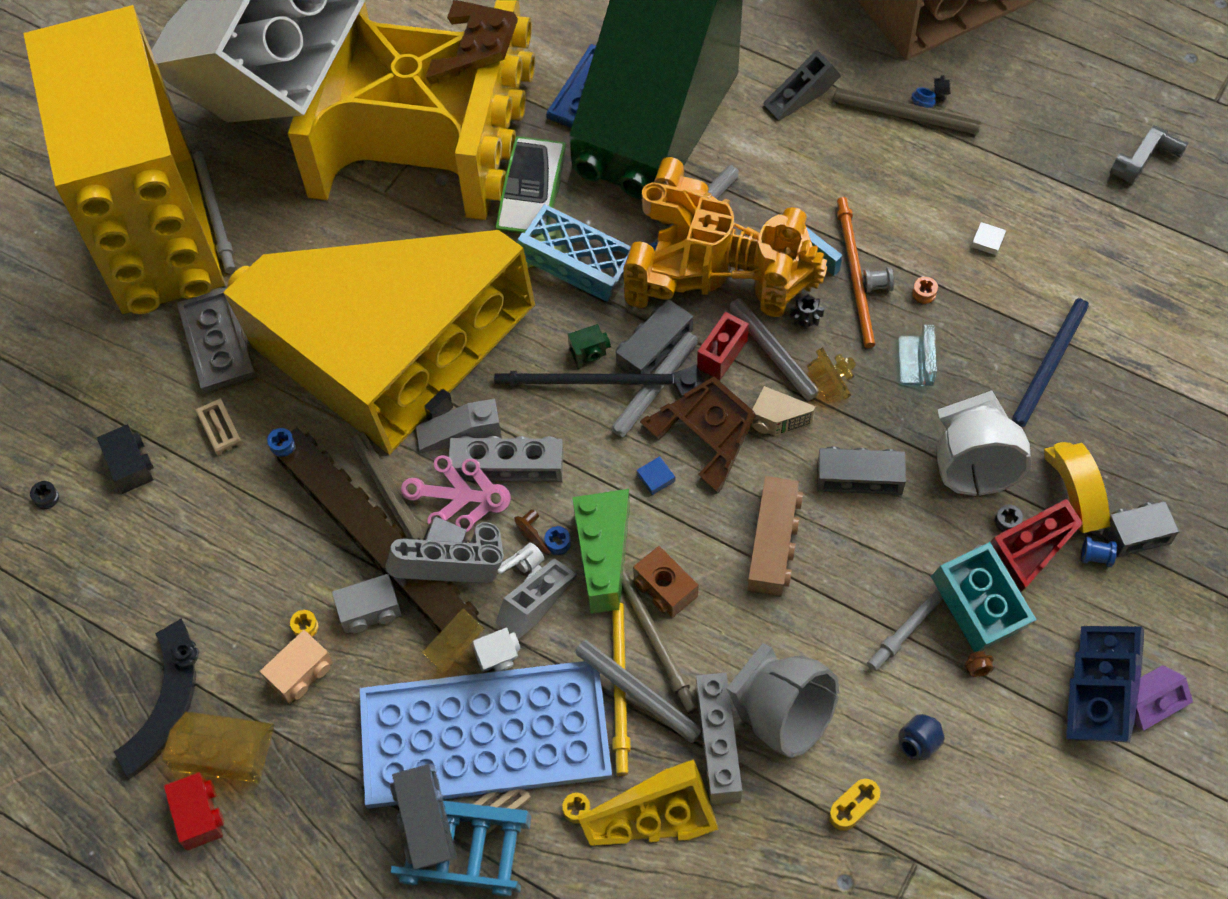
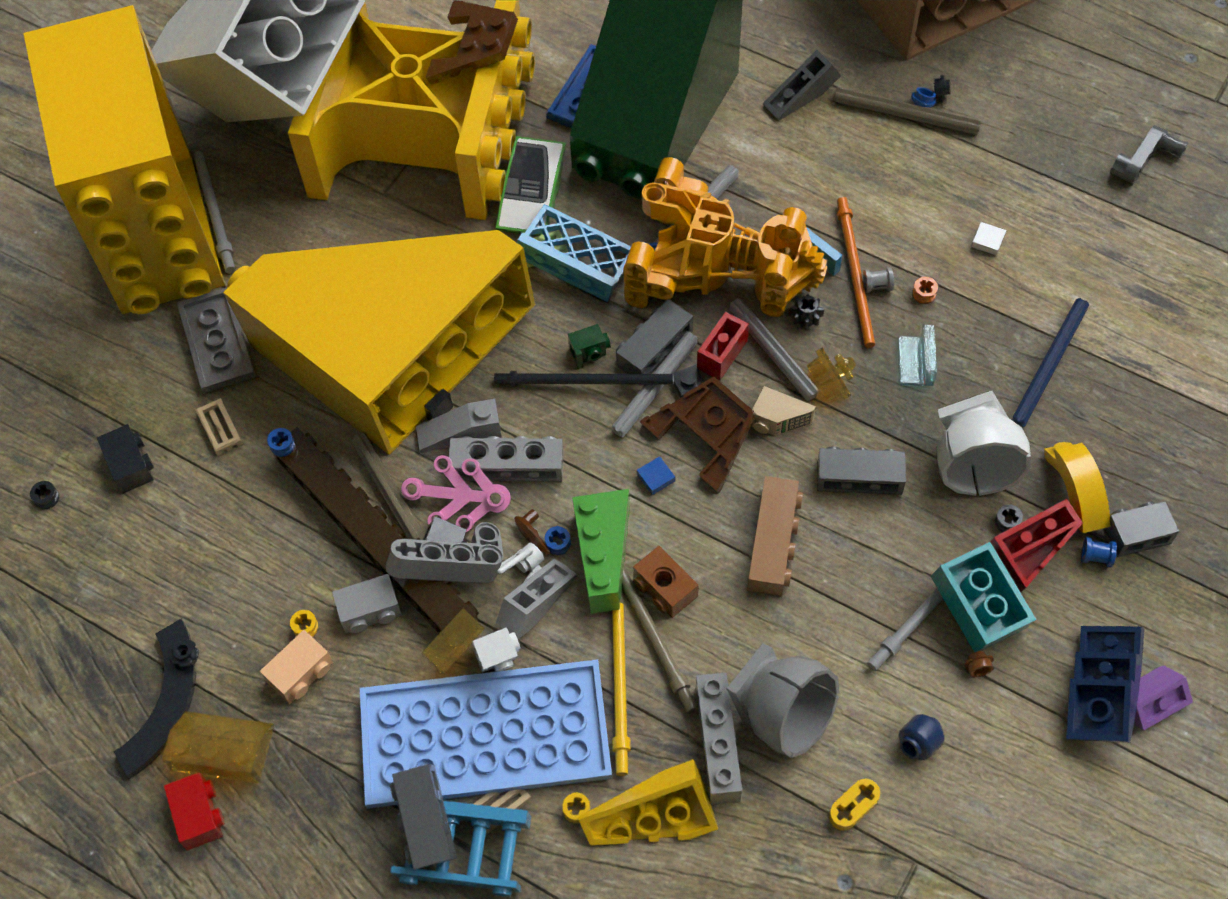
light grey axle [575,640,702,743] -> none

